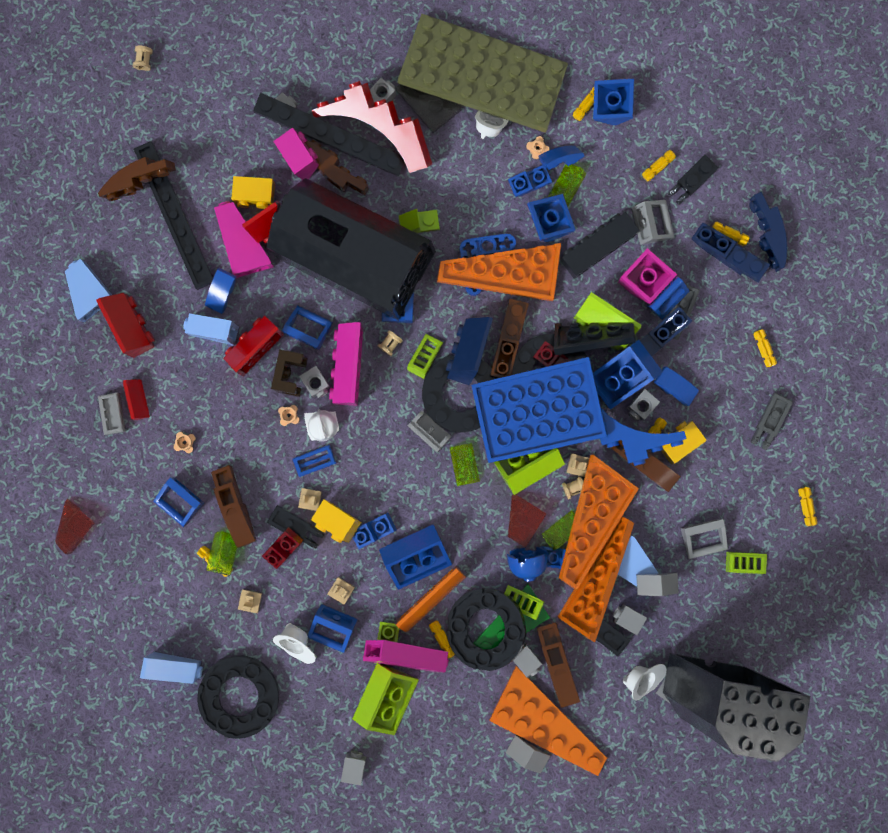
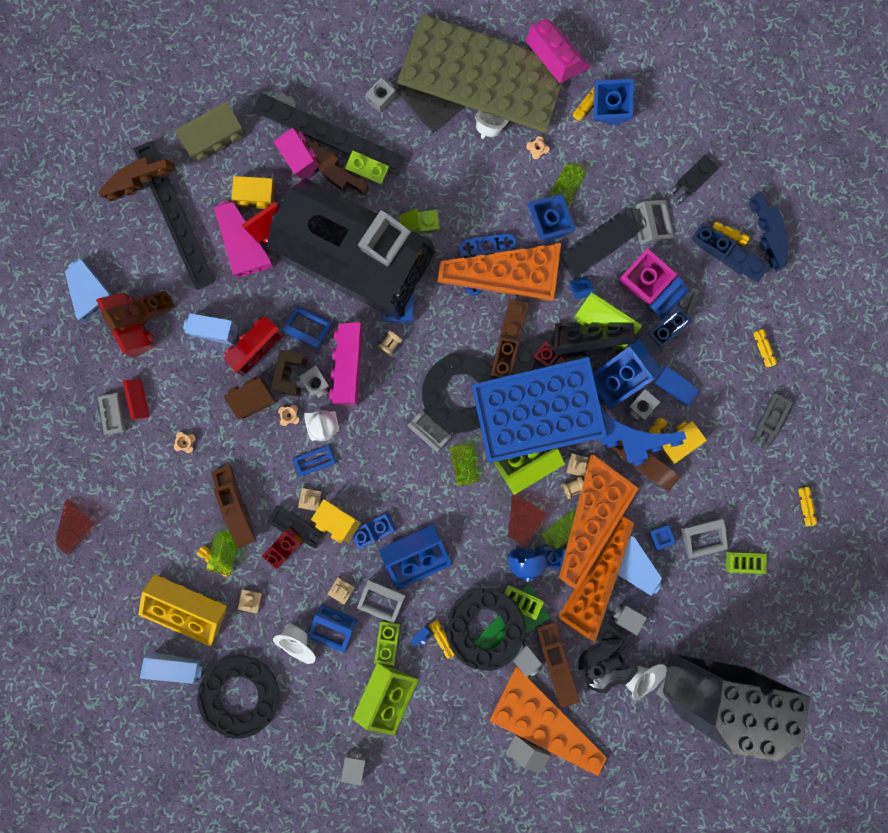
tan bush [133,45,153,71] -> none
blue tile [153,477,204,527] -> none
blue slope [205,268,237,314] -> none
arch [312,81,432,173] -> none
dark pink slope [363,640,449,672] -> none
orange slope [396,566,466,632] -> none
lime slope [407,334,443,379] -> none
dark blue slope [446,317,493,385] -> none
blue slope [508,165,553,197] -> none
blue slope [538,146,585,170] -> none
light grey slope [636,573,679,596] -> none
yellow axle [642,150,676,181] -> none
none -> reddish brown slope [101,291,176,331]
none -> yellow slope [138,574,227,647]
none -> olive slope [174,101,245,162]
none -> reddish brown slope [224,377,276,420]
none -> lime hinge [345,151,389,184]
none -> light grey tile [357,579,406,623]
none -> light grey tile [358,210,411,267]
none -> blue plate [410,625,431,647]
none -> dark pink slope [526,18,591,83]
none -> blue plate [570,277,594,299]
none -> black piece [578,639,638,693]
none -> blue plate [649,524,676,551]

